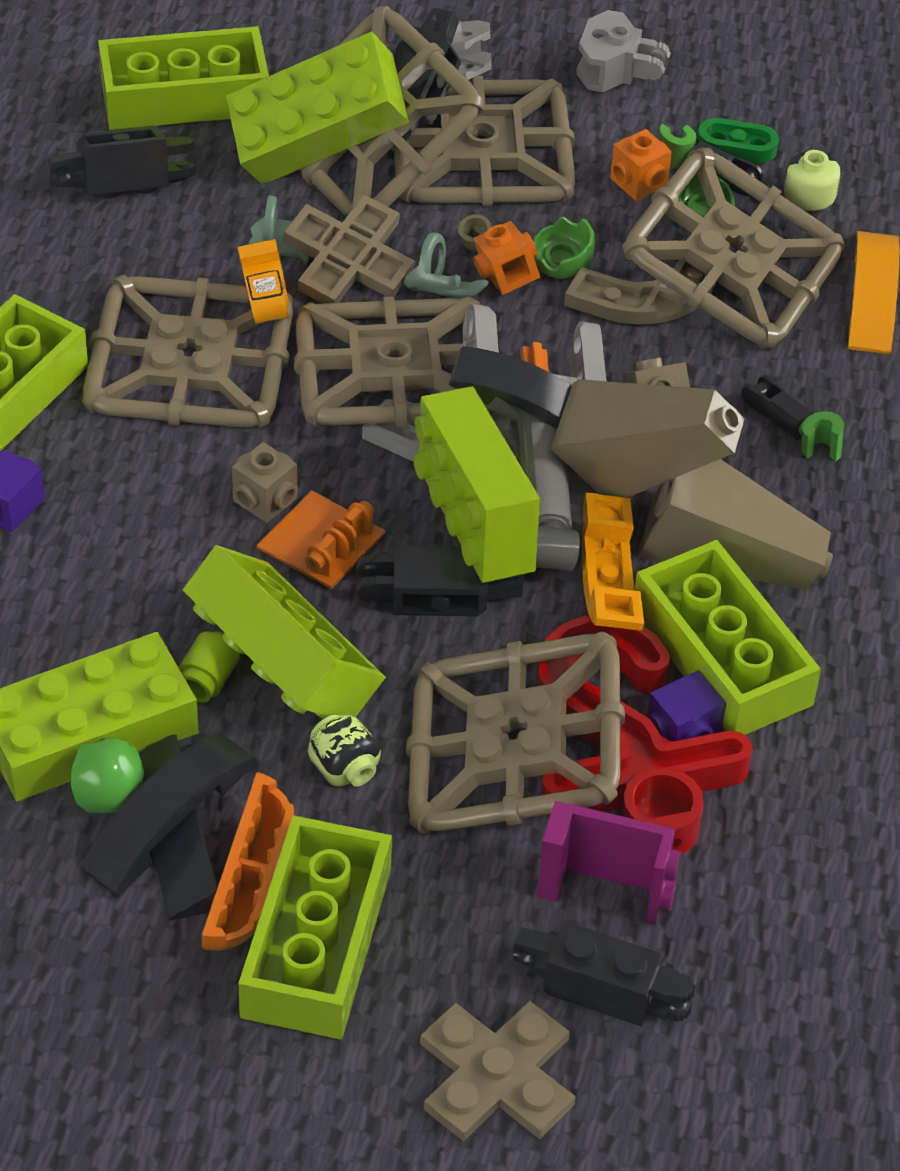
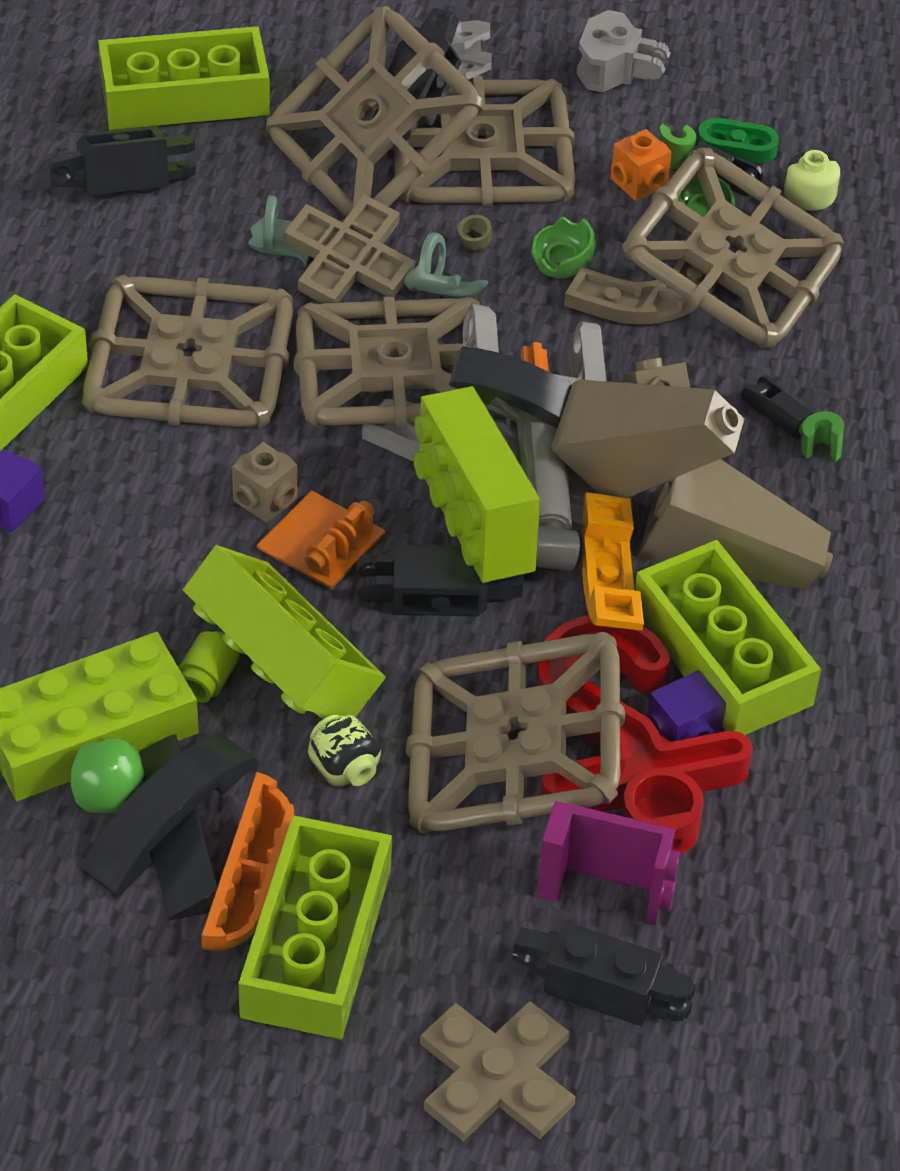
lime brick [226,31,409,183] -> none
light orange leg [237,239,290,325] -> none
orange brick [473,221,540,295] -> none
light orange slope [848,231,900,354] -> none

